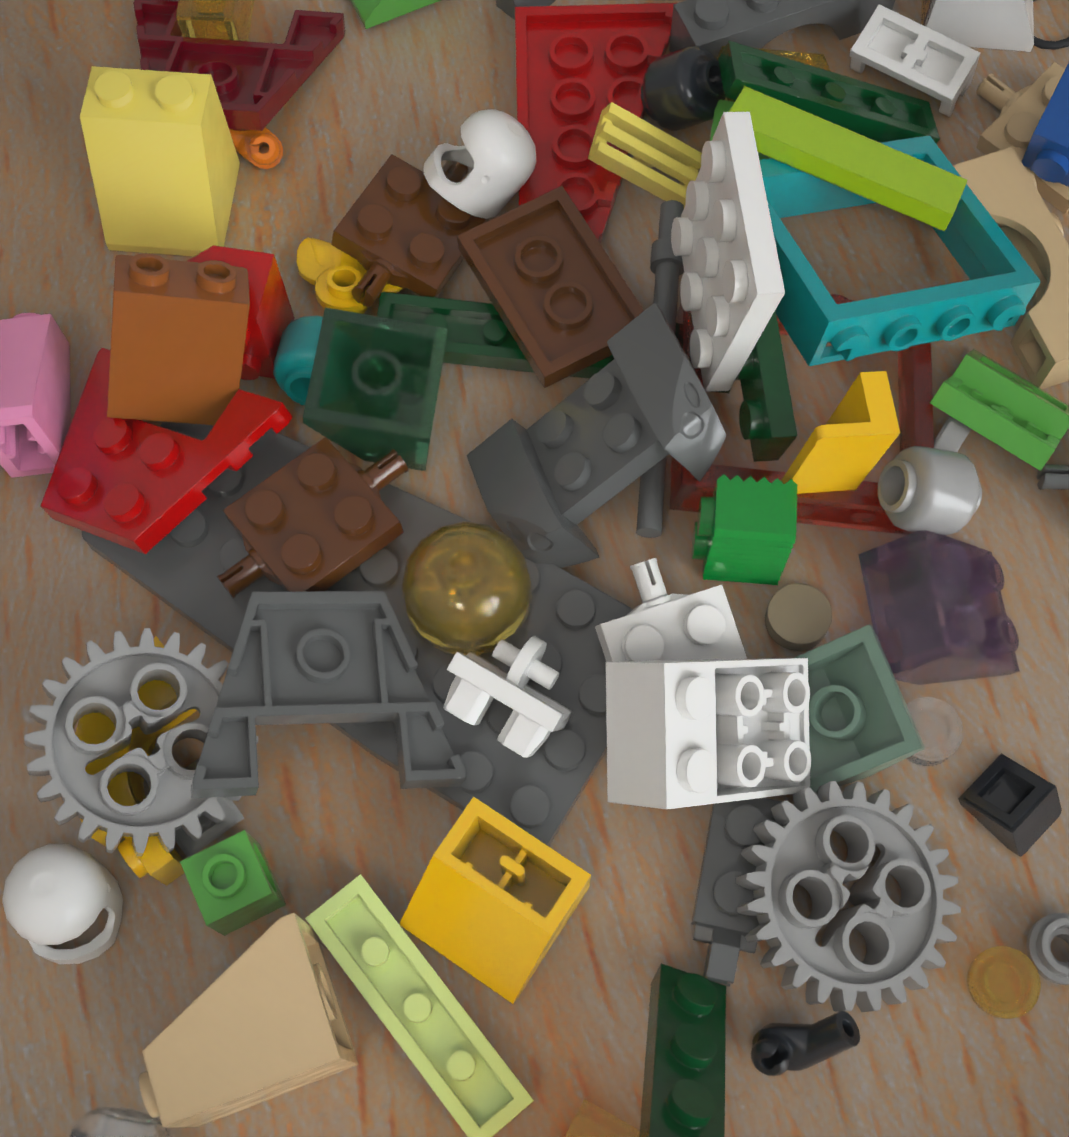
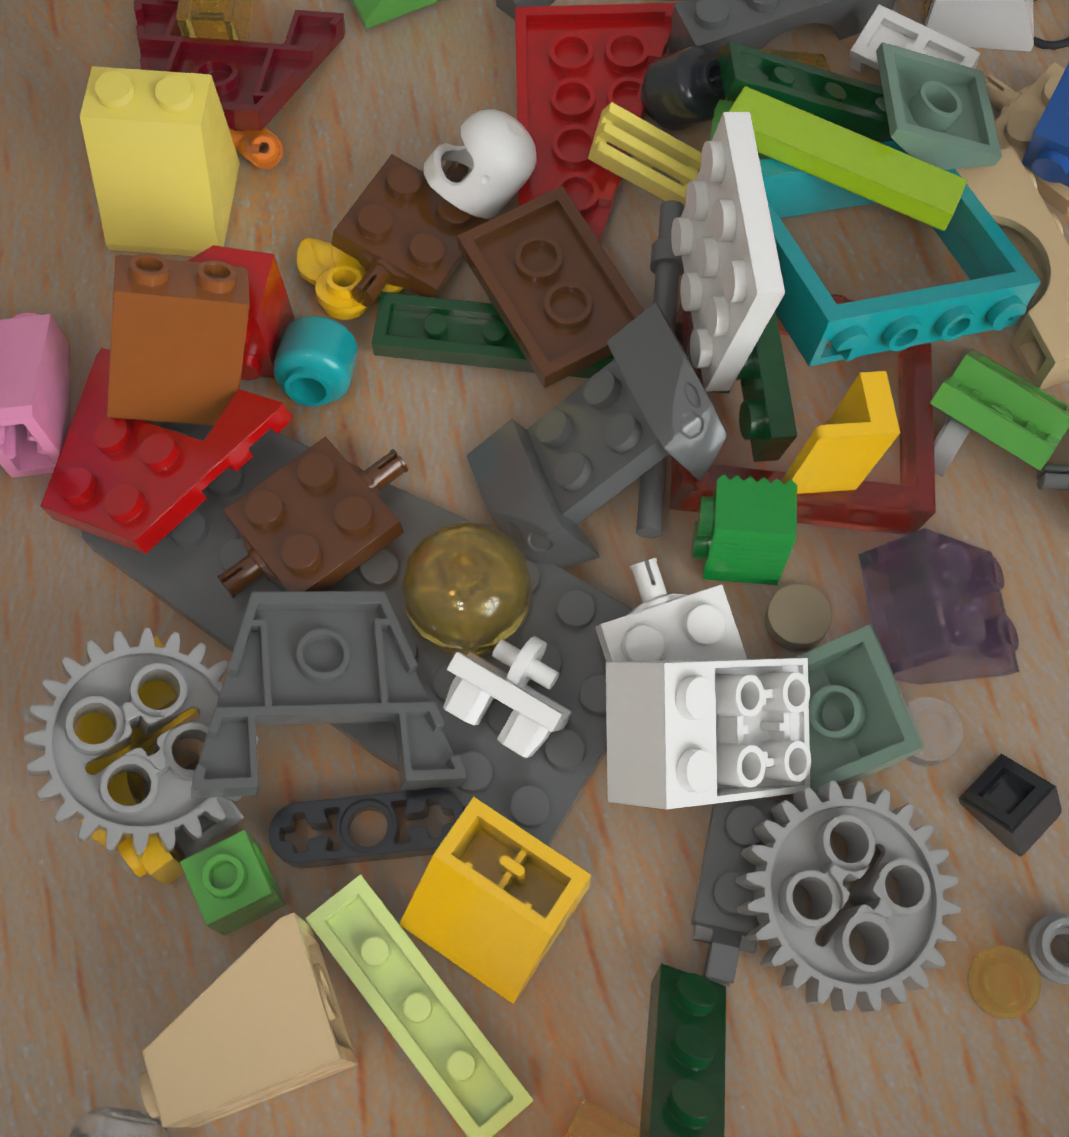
white helmet [2,844,123,964] -> none
clear green slope [303,307,448,471] -> none
black arm [750,1011,860,1076] -> none
light grey head [878,446,982,536] -> none
none -> black beam [269,788,464,869]
none -> sand green slope [876,42,1002,170]

